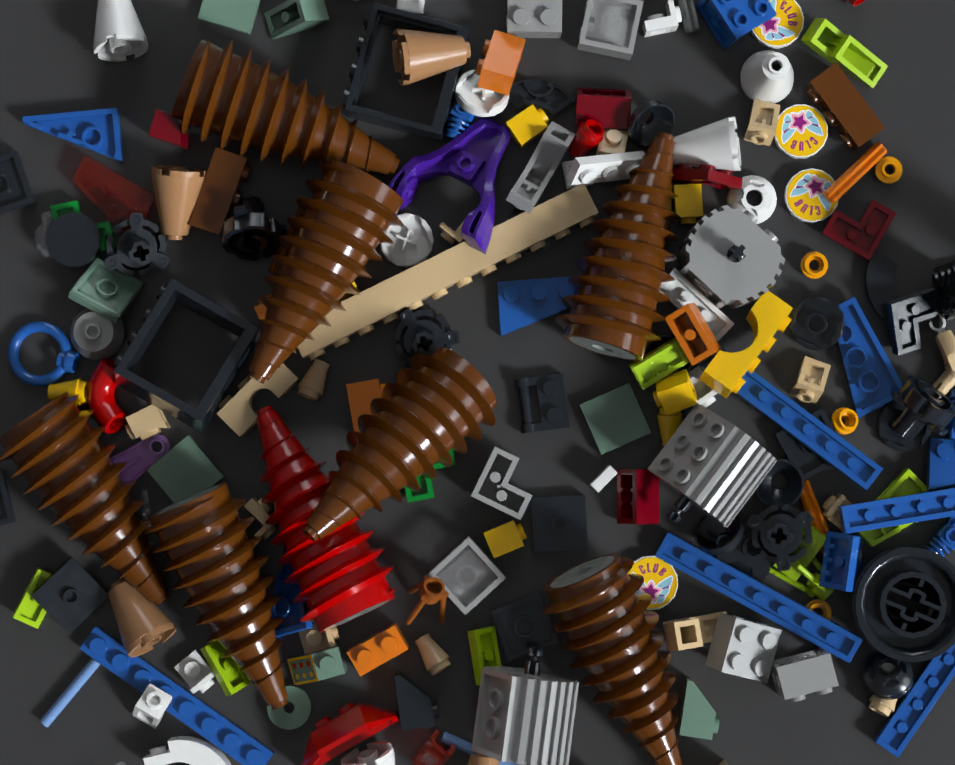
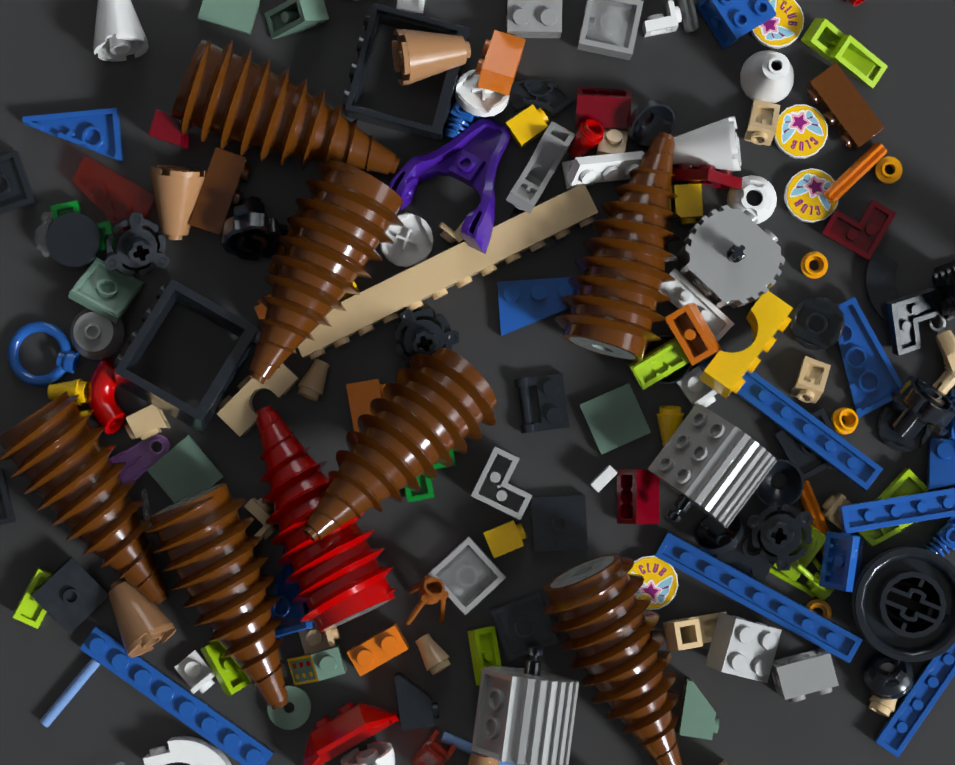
white bracket [132,684,172,729] -> none
yellow brick [653,369,697,415] -> none

